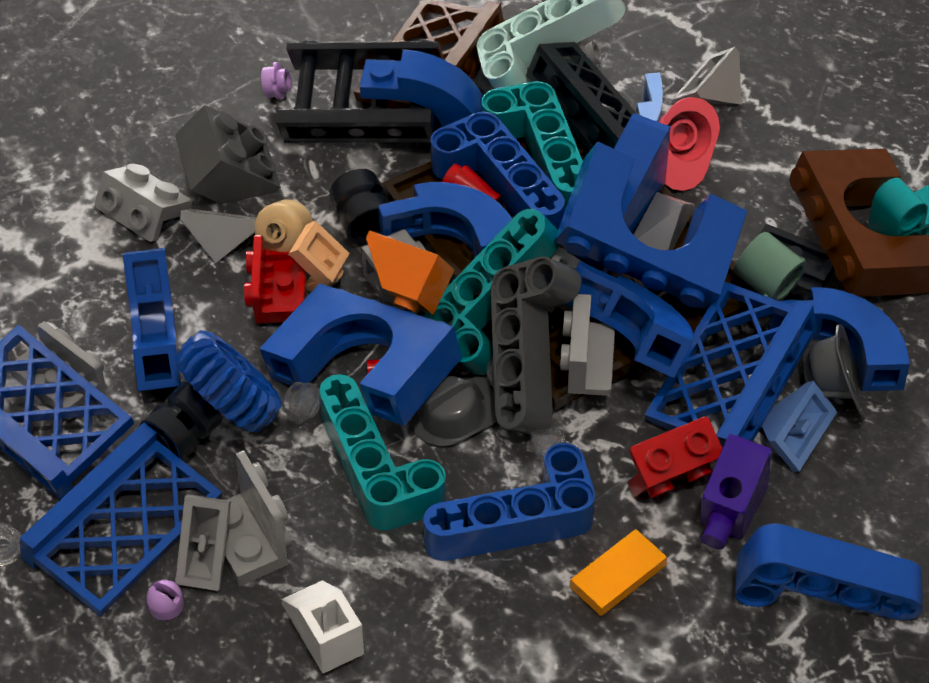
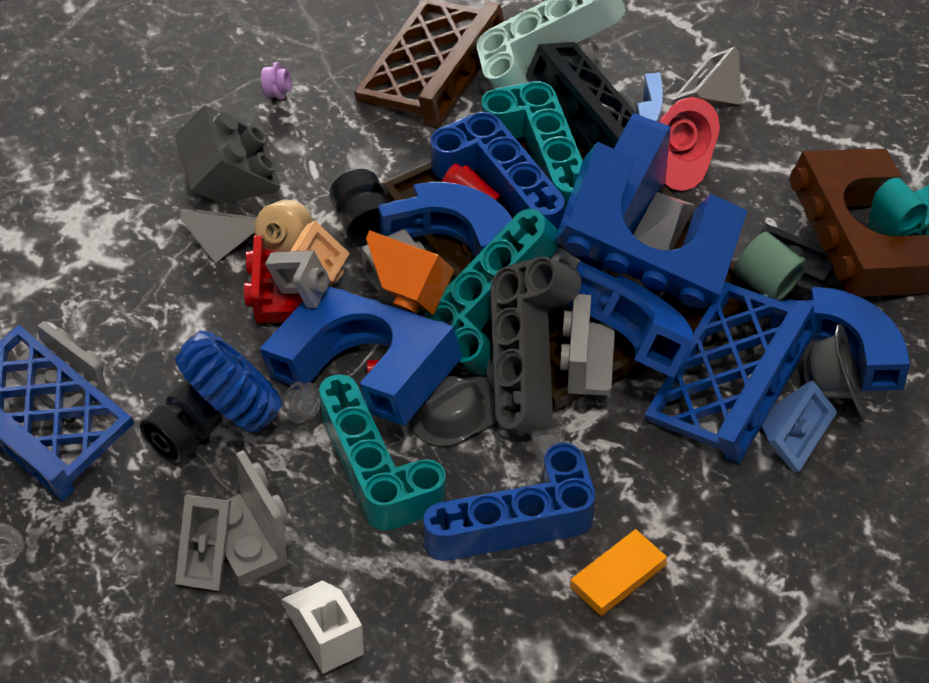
blue fence [19,423,222,617] -> none
light grey bracket [95,164,193,242] -> none
blue arch [122,248,181,391] -> none
lavender hinge [146,579,184,620] -> none
black fence [276,39,444,143] -> none
blue arch [360,50,483,128] -> none
red bracket [627,416,723,499] -> none
dark purple torso [699,433,772,549] -> none
blue beam [735,524,923,620] -> none
none -> light grey bracket [265,250,330,309]

